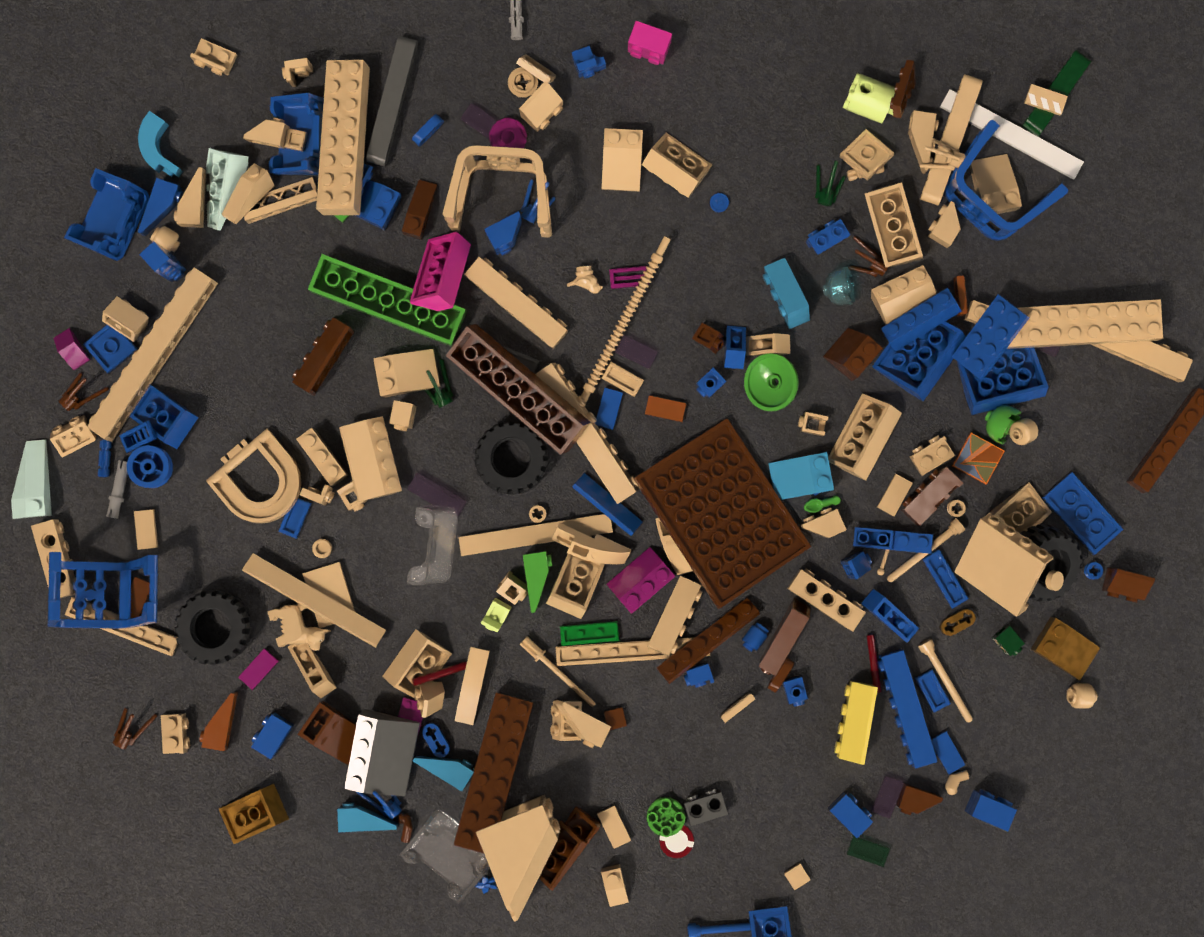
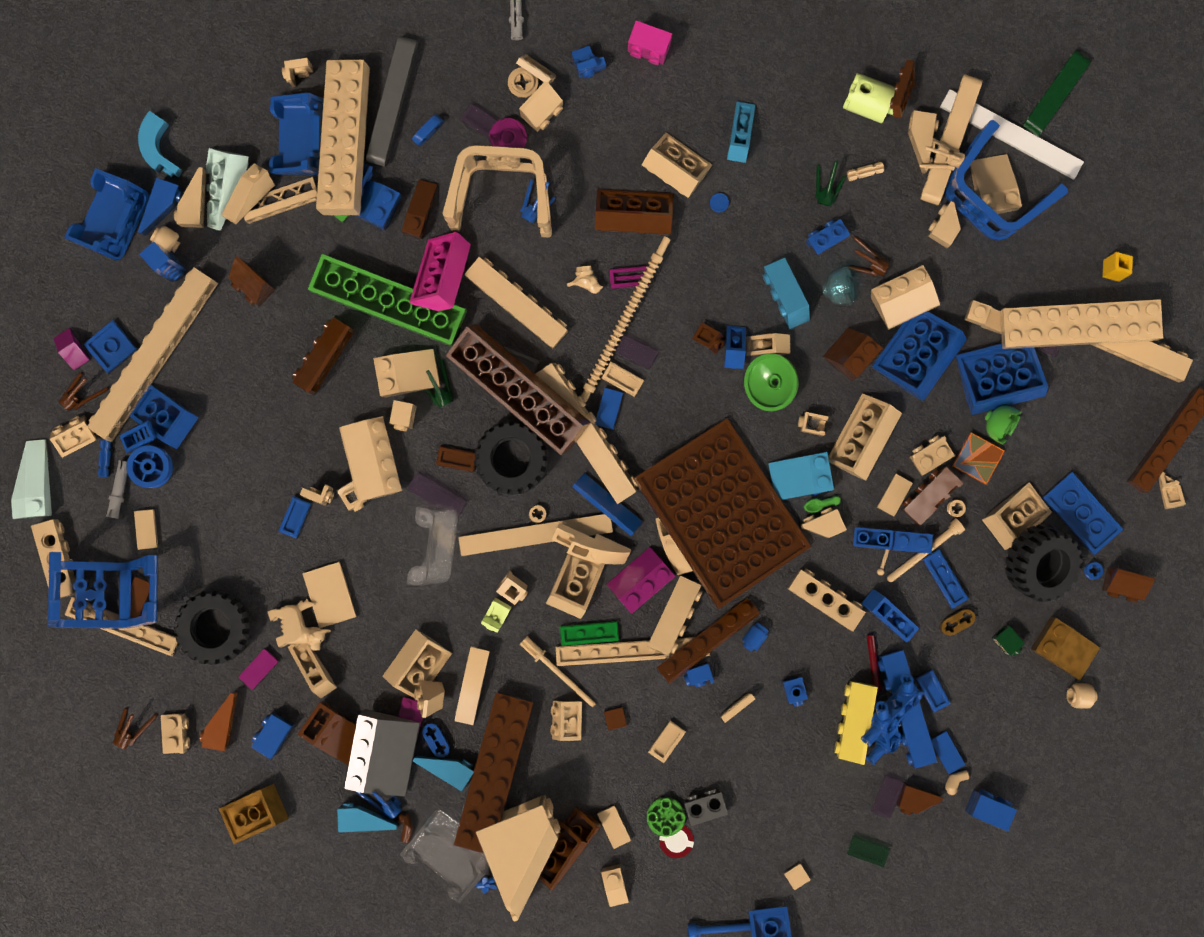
tan brick [102,296,149,342] -> none
tan bracket [190,38,237,76] -> none
tan piece [206,428,301,523] -> none
tan tile [242,553,386,648] -> none
tan slope [243,118,290,149] -> none
tan tile [284,128,308,152] -> none
tan brick [296,428,349,486] -> none
tan tile [312,539,332,558] -> none
dark red bar [412,661,467,686] -> none
blue slope [484,211,522,256] -> none
bright green slope [523,551,553,613] -> none
tan slope [555,700,611,748] -> none
tan slope [602,128,643,192] -> none
dark orange tile [645,396,686,422] -> none
blue brick [696,367,726,398] -> none
reddish brown slope [759,598,811,676] -> none
reddish brown beam [767,657,795,693] -> none
blue piece [828,792,873,838] -> none
tan tile [840,129,894,181] -> none
blue slope [840,551,872,579] -> none
tan slope [865,183,923,268] -> none
blue brick [881,288,962,351] -> none
tan piece [918,638,972,722] -> none
blue plate [952,294,1030,380] -> none
dark orange tile [953,276,968,316] -> none
tan panel [955,513,1054,617] -> none
tan head [1009,418,1039,445] -> none
tan tile [1024,84,1068,116] -> none
tan tile [1045,570,1064,591] -> none
none -> reddish brown slope [228,256,275,306]
none -> reddish brown tile [436,446,475,472]
none -> reddish brown slope [595,189,673,235]
none -> tan tile [648,720,686,763]
none -> dark azure slope [727,102,755,163]
none -> blue pin [861,674,923,765]
none -> yellow brick [1103,252,1133,282]
none -> tan slope [1159,472,1186,509]

